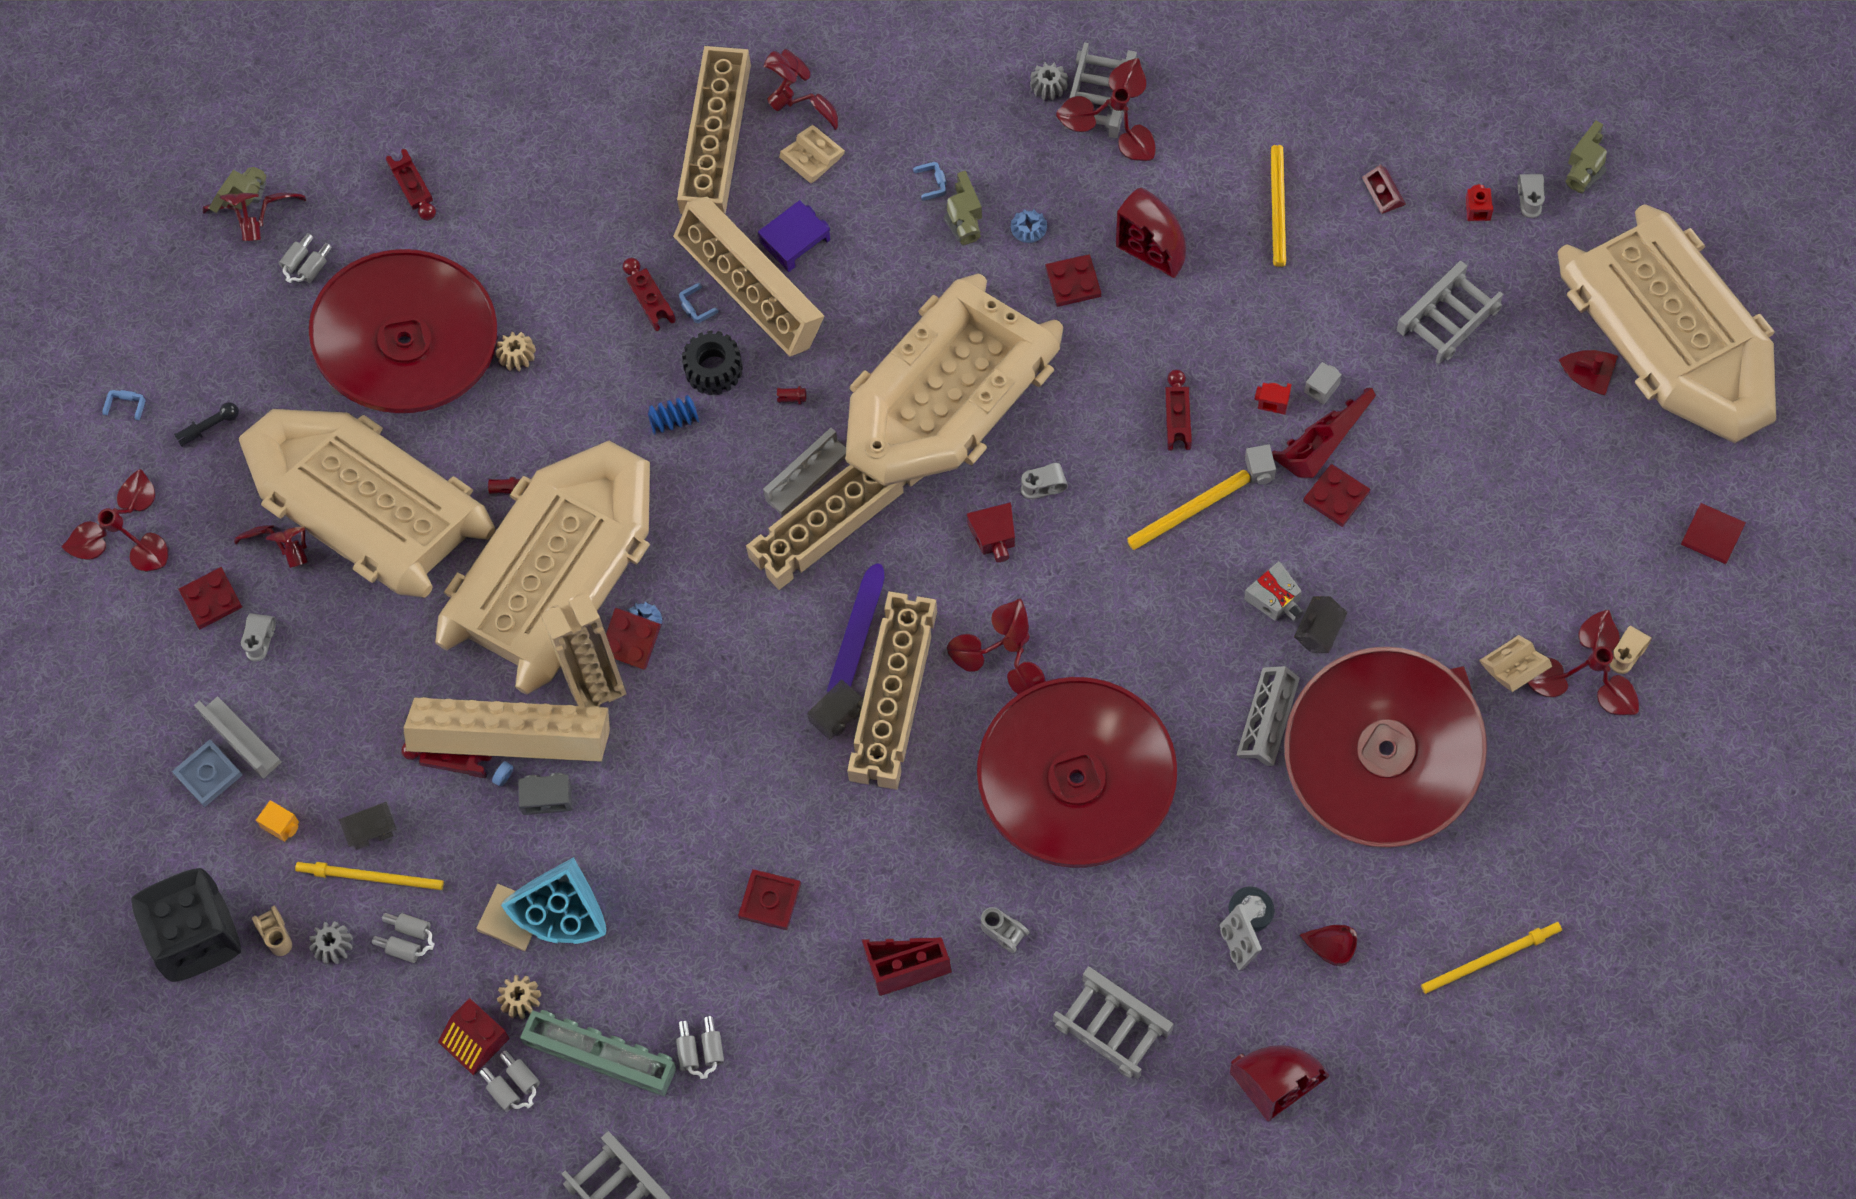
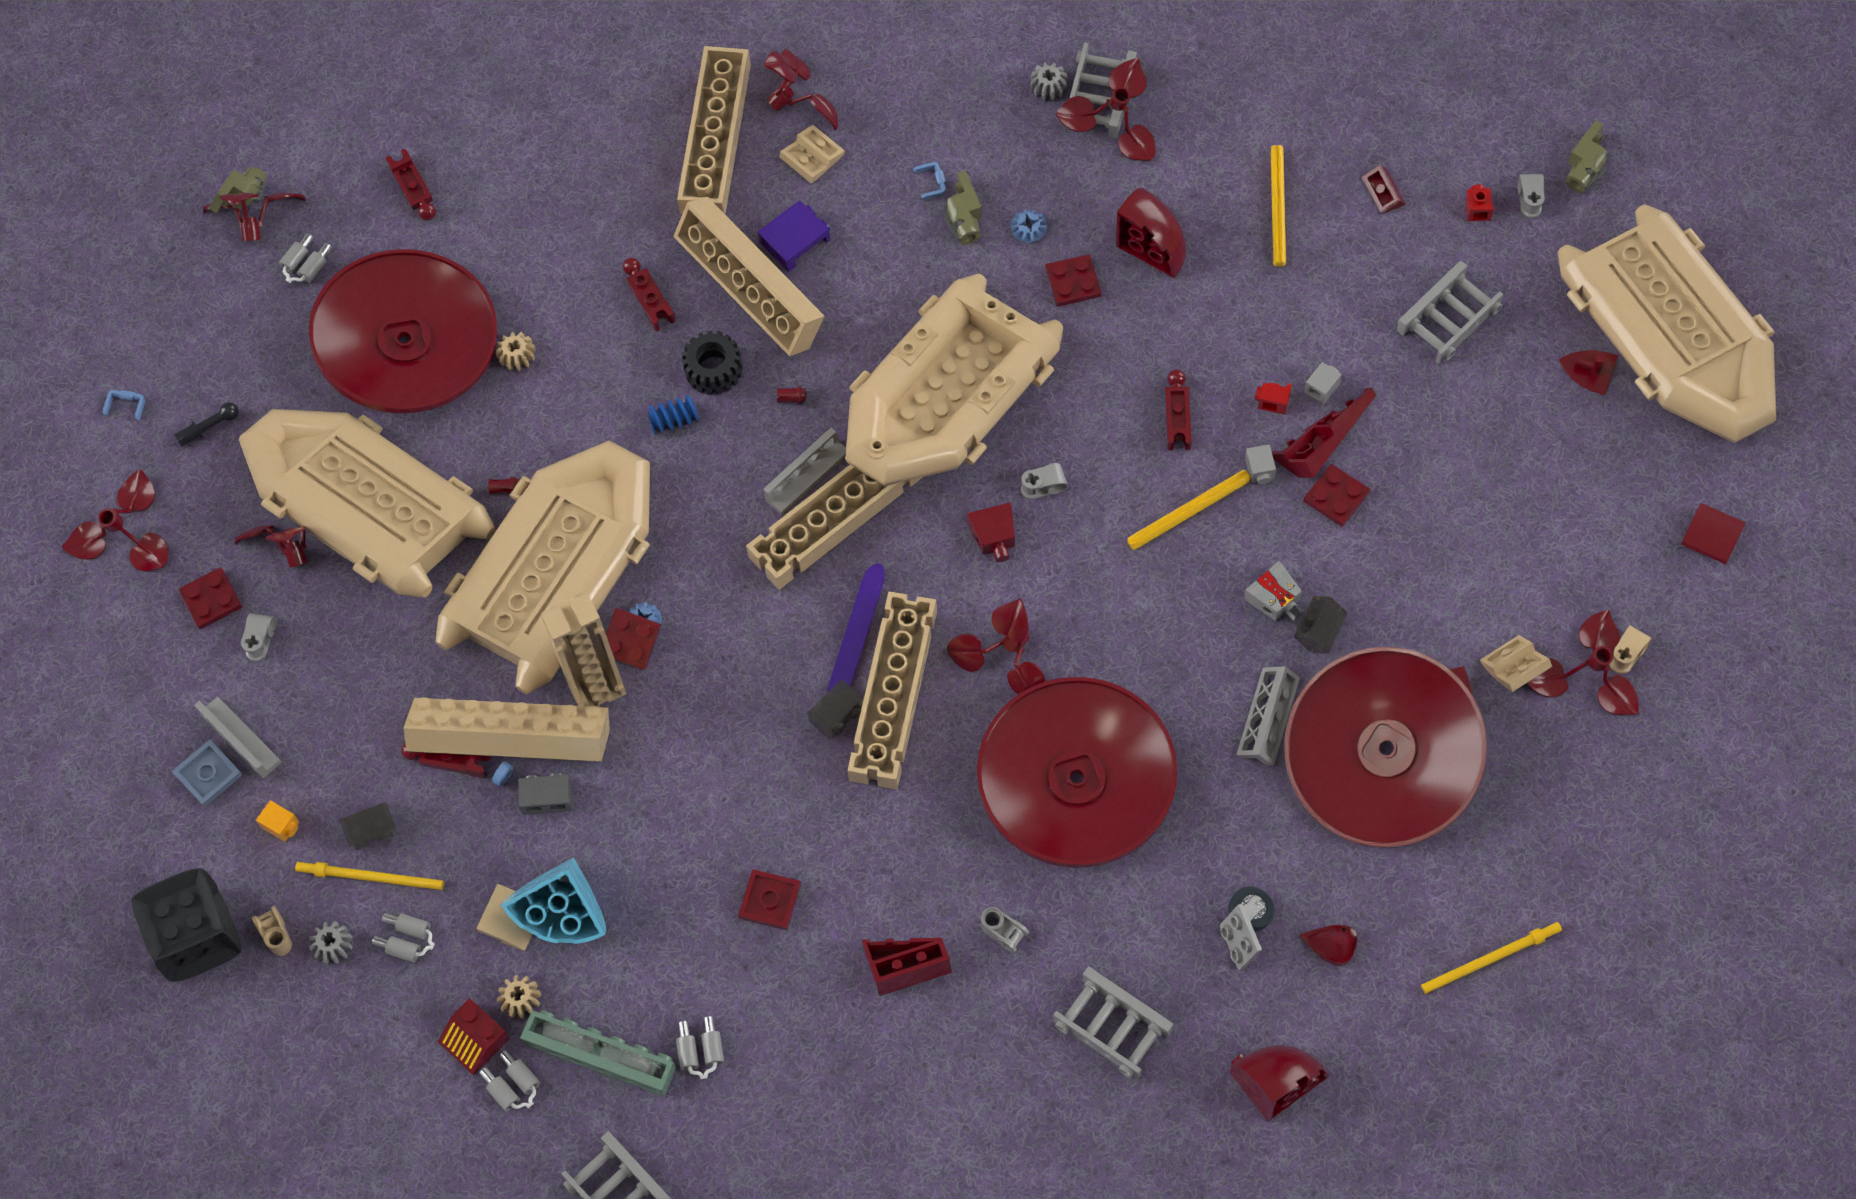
medium blue piece [679,283,719,323] -> none

